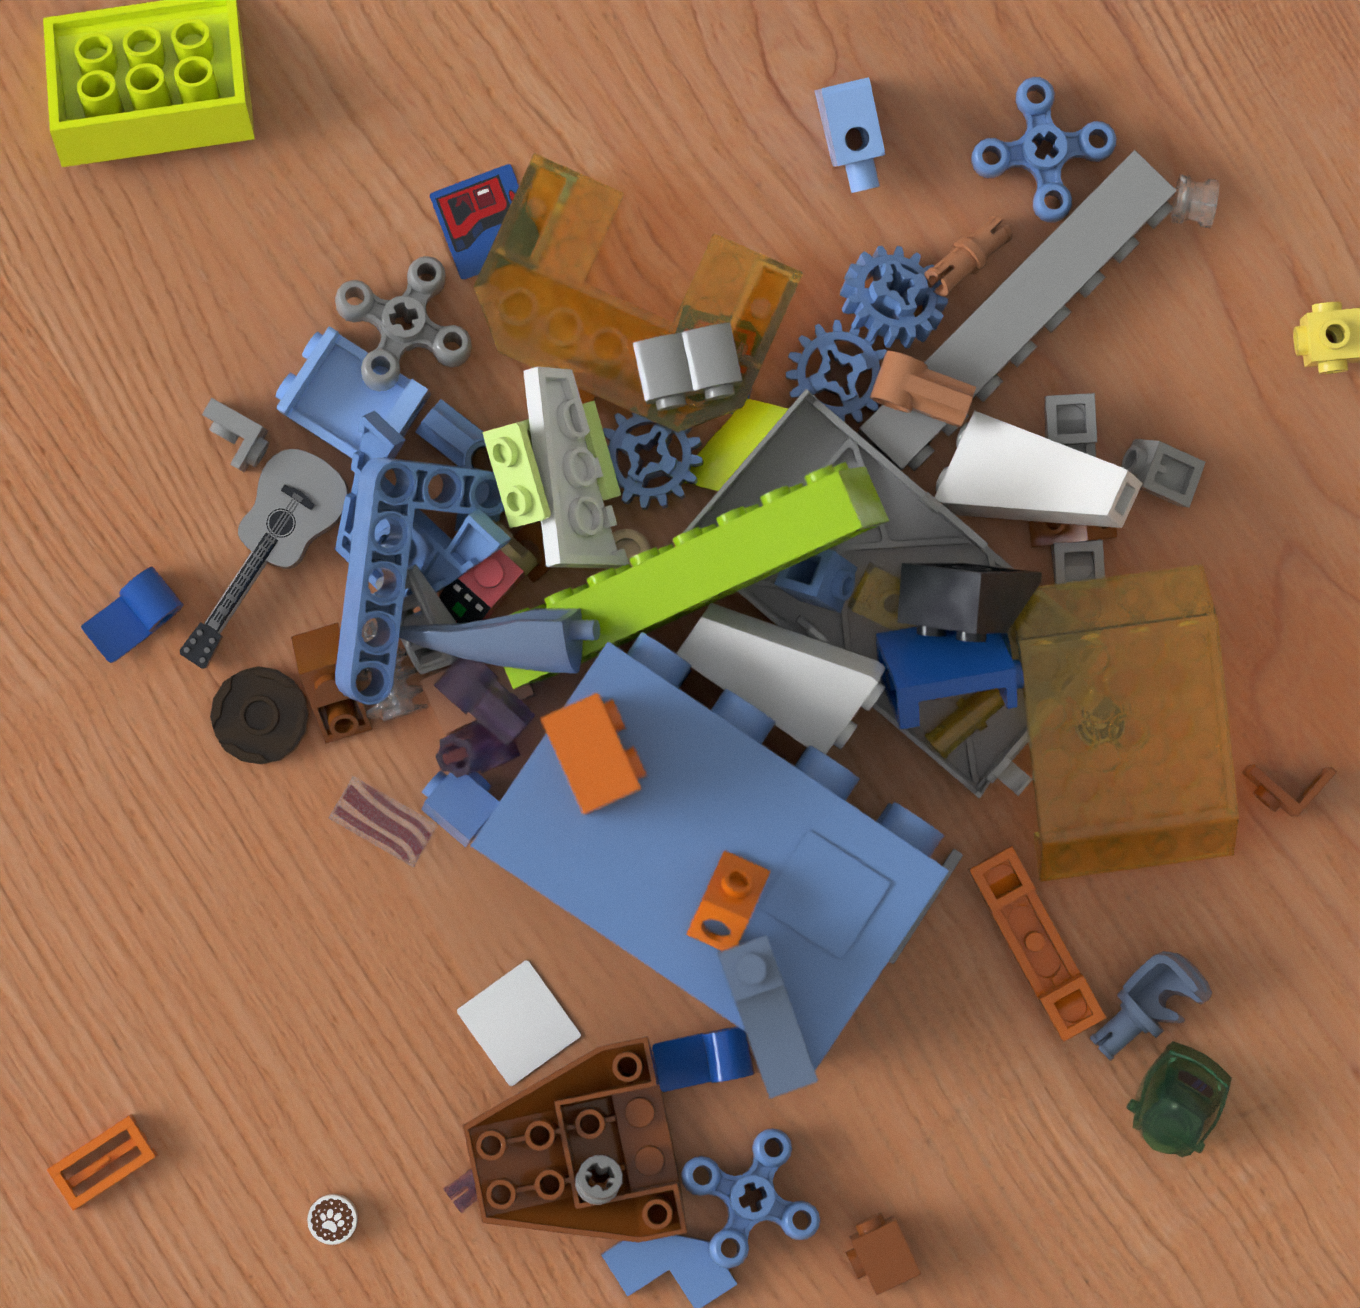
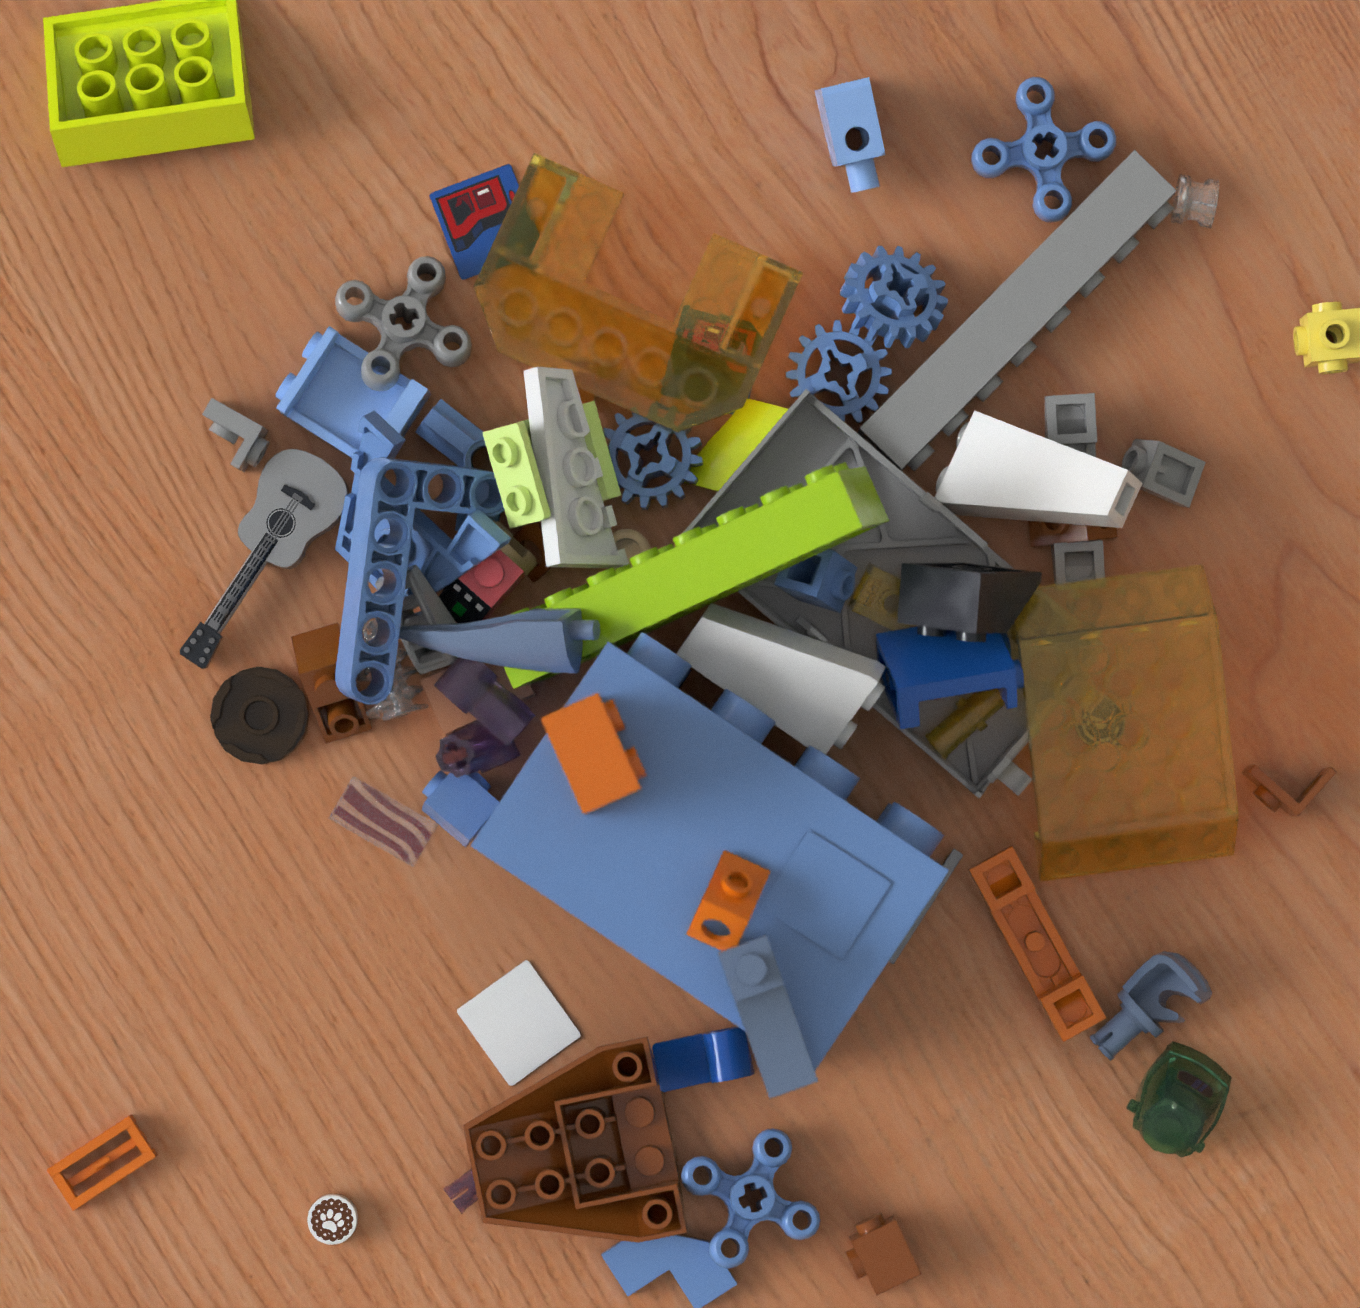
blue panel [81,566,184,663] -> none
light grey bush [575,1155,622,1205] -> none
light grey brick [633,322,743,411] -> none
nougat piece [870,351,976,428] -> none
nougat pin [924,215,1013,296] -> none

